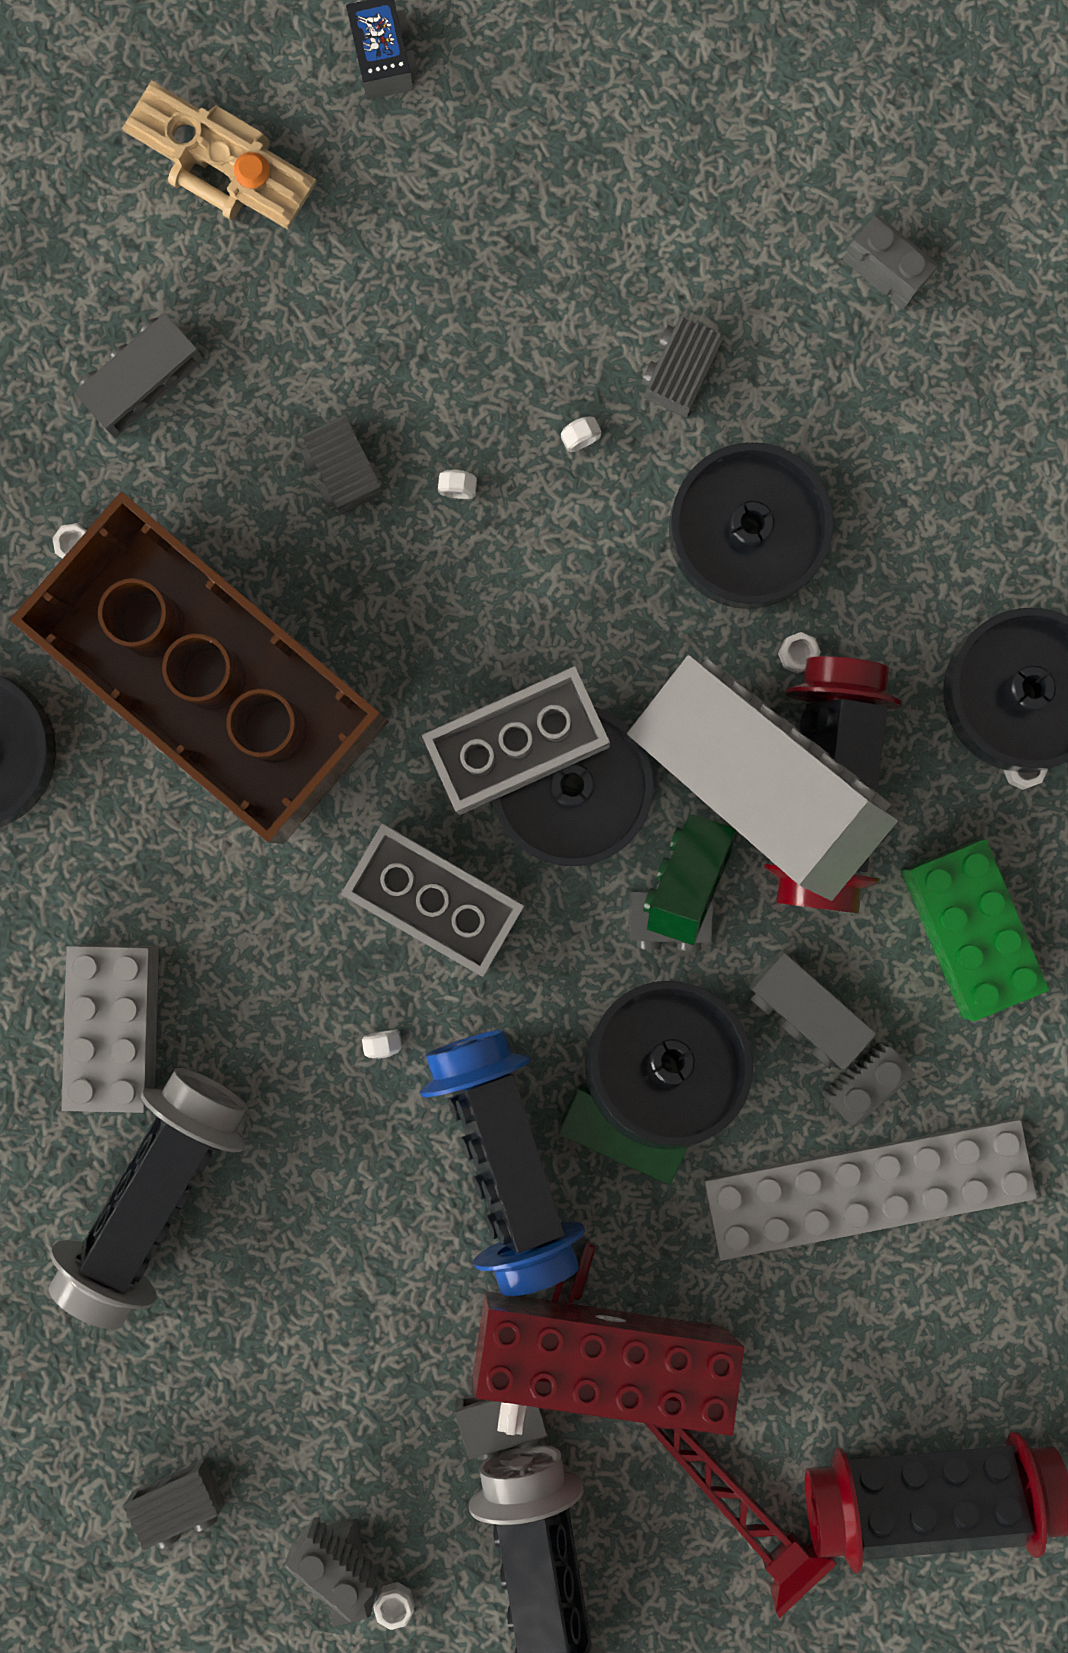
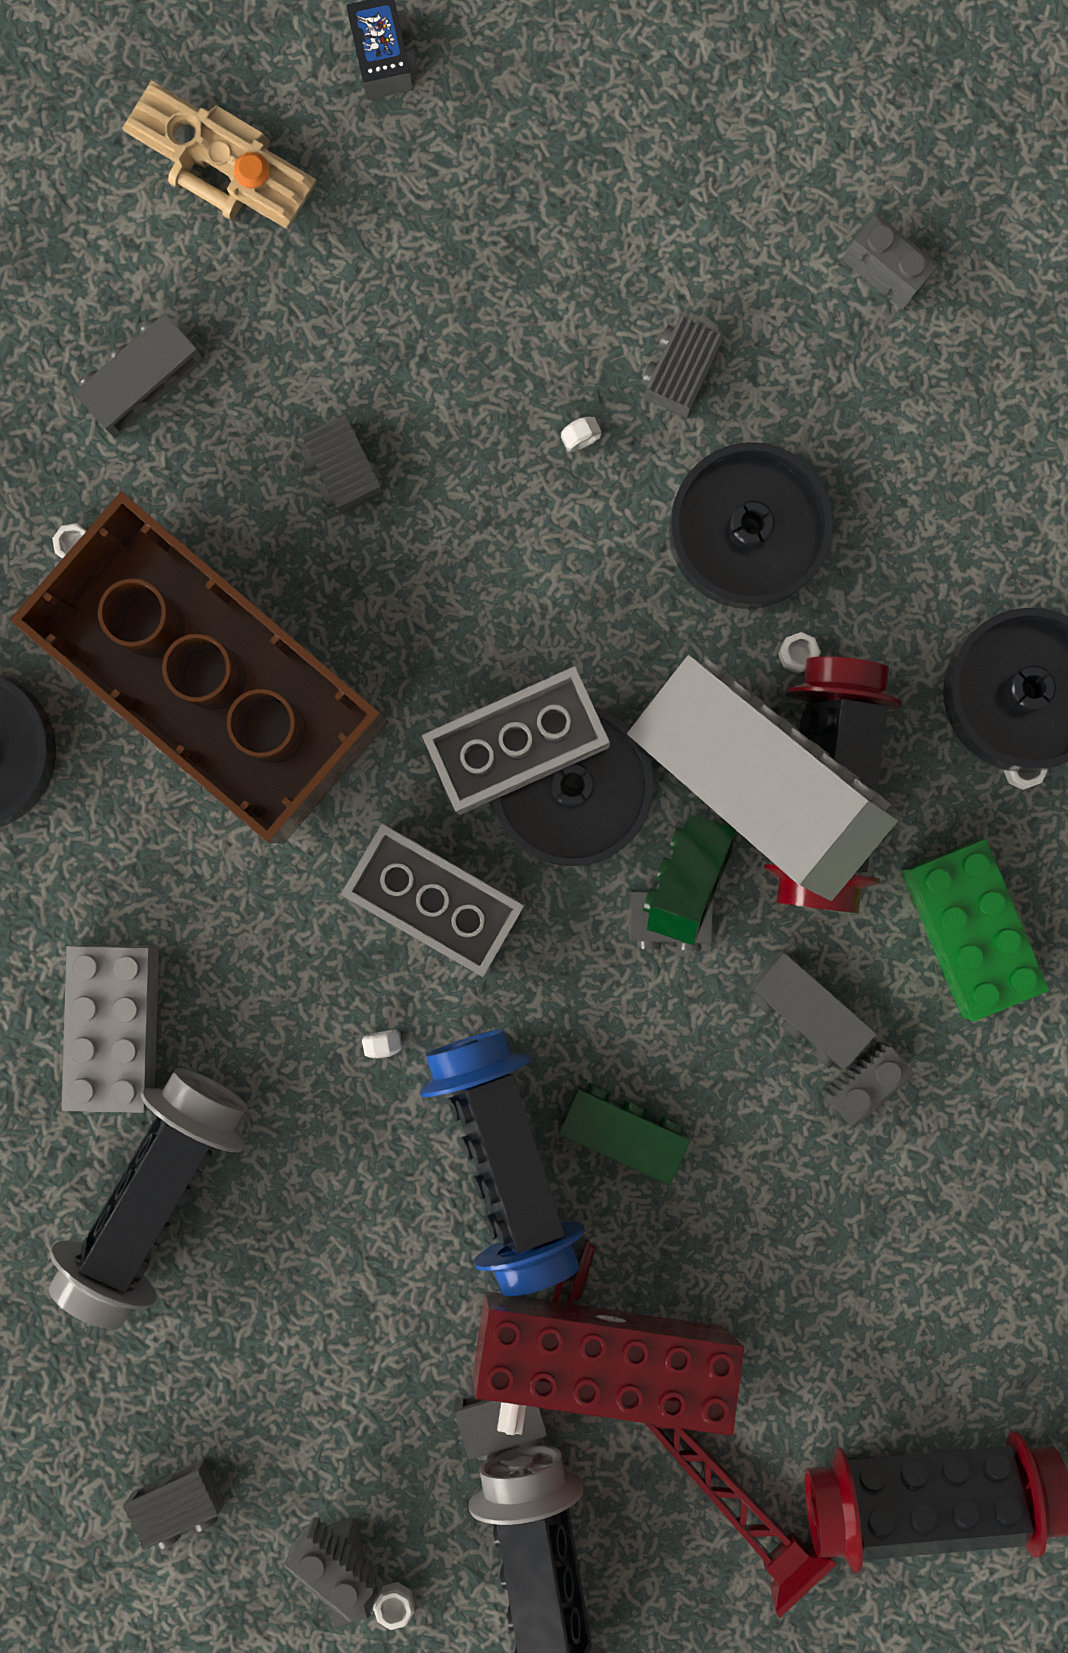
white tile [438,469,477,499] -> none
black piece [585,981,753,1150] -> none
light grey plate [704,1118,1037,1261] -> none

